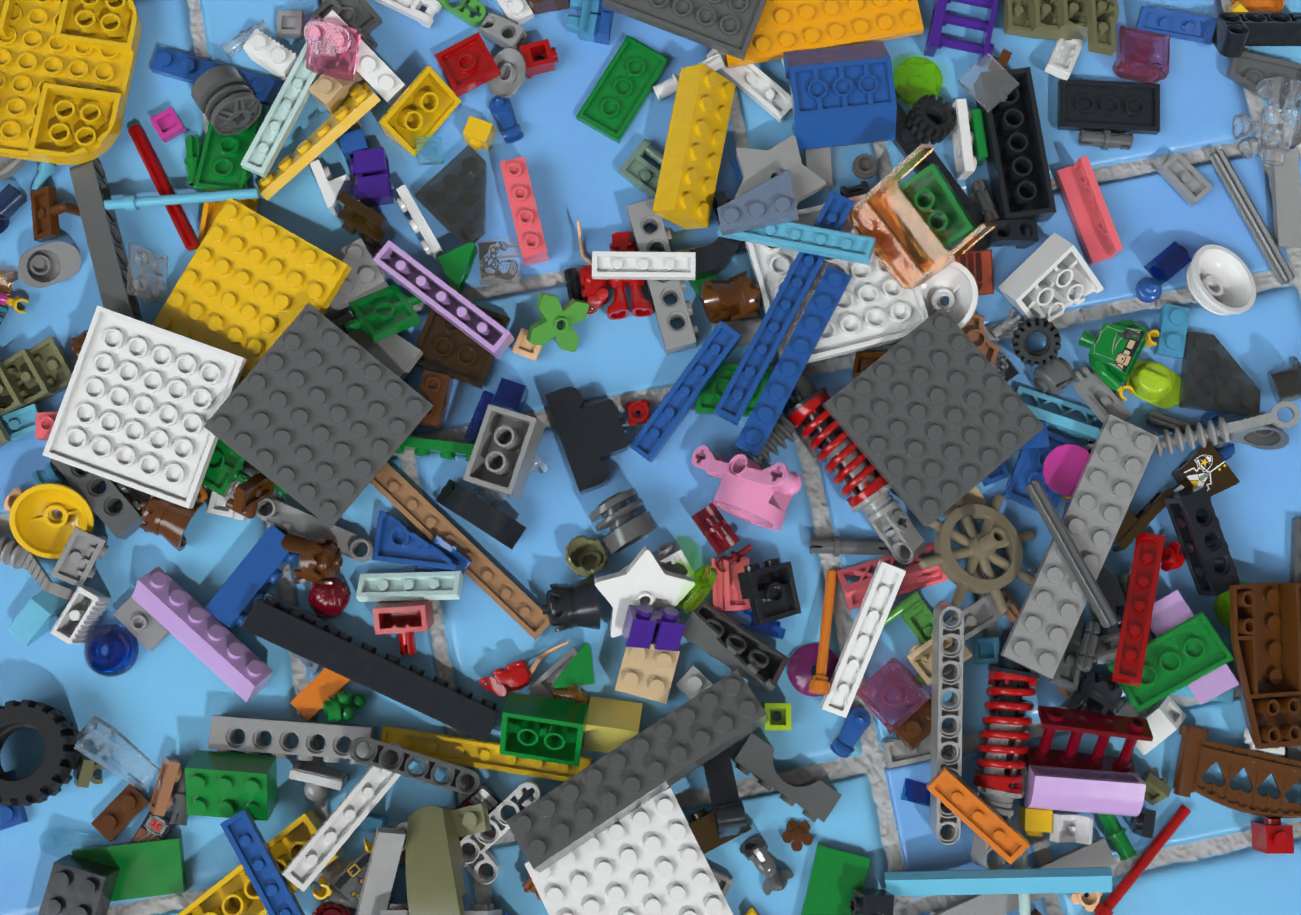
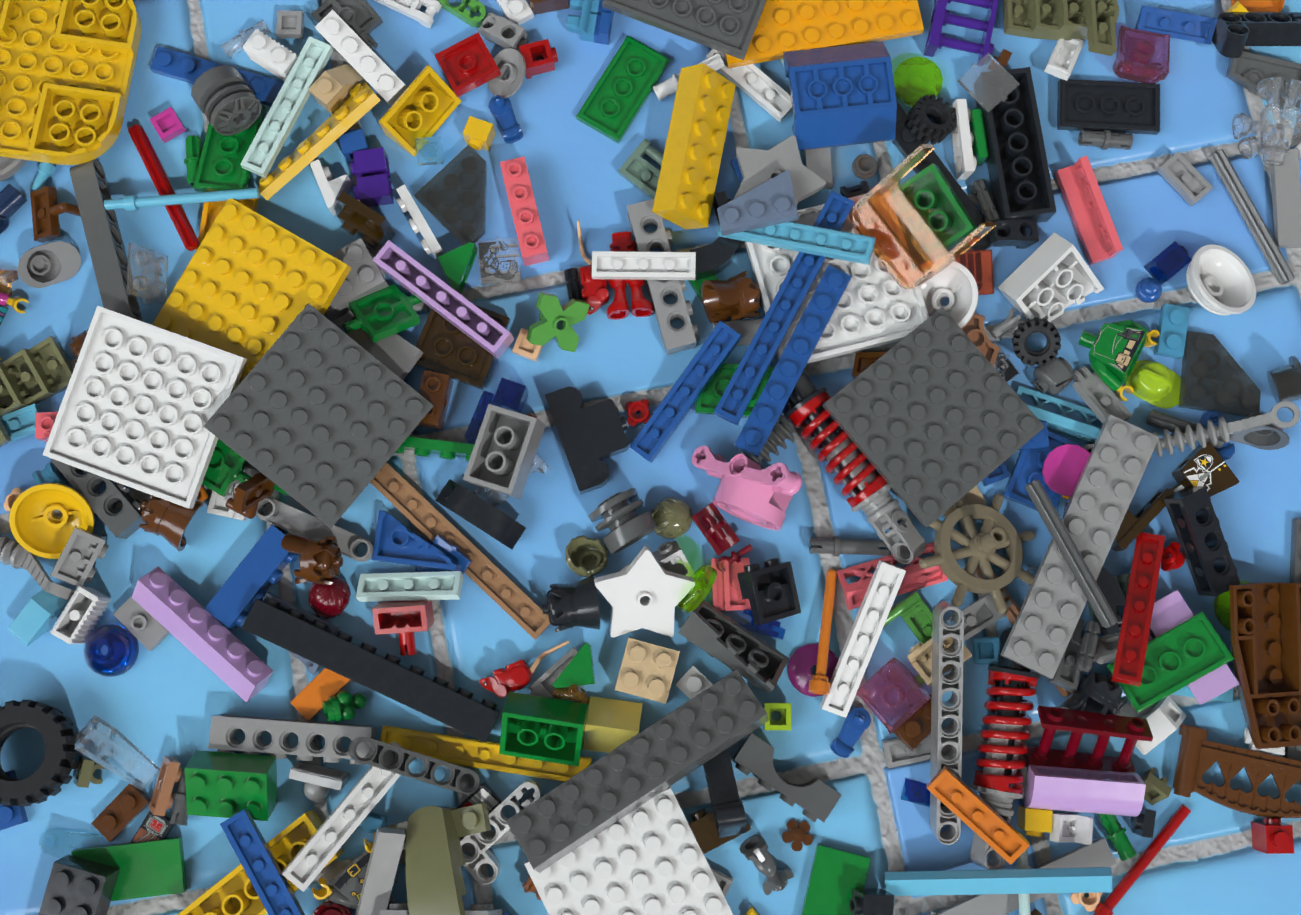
clear pink slope [304,17,362,81] -> none
dark purple piece [622,604,685,651] -> none
none -> olive hair [651,497,693,539]

